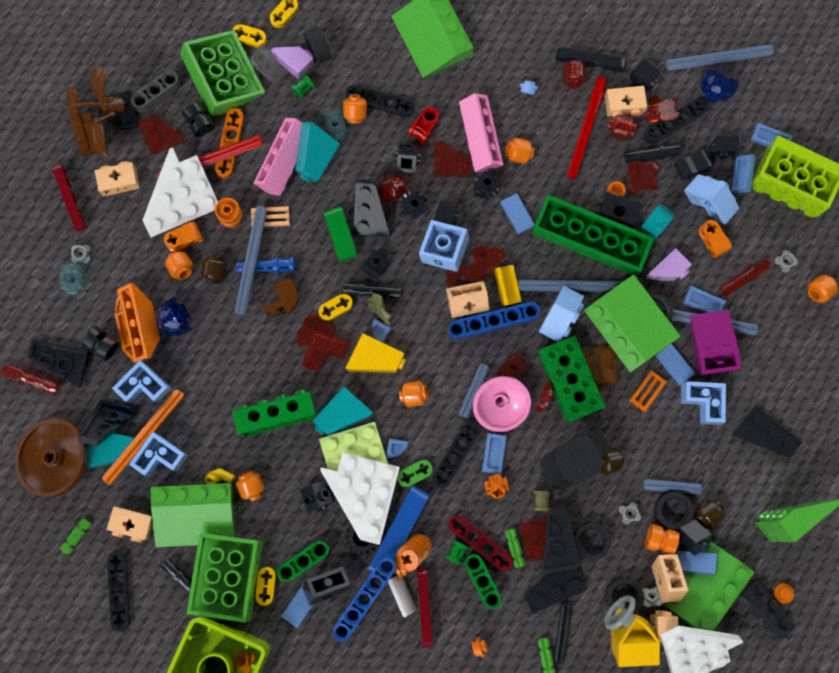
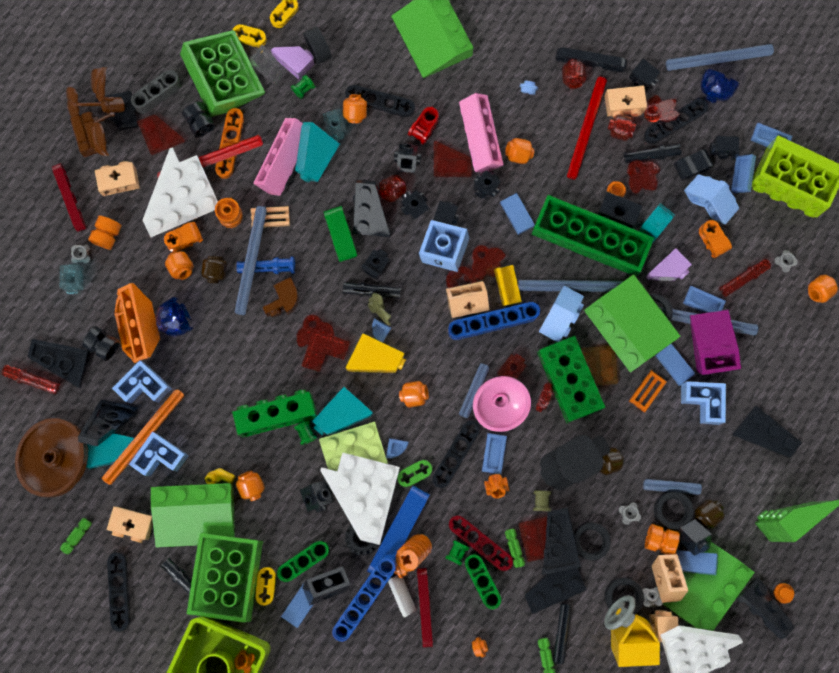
yellow beam [319,294,353,321] -> none
none -> orange wheel [88,215,122,250]
none -> green bush [294,421,317,445]

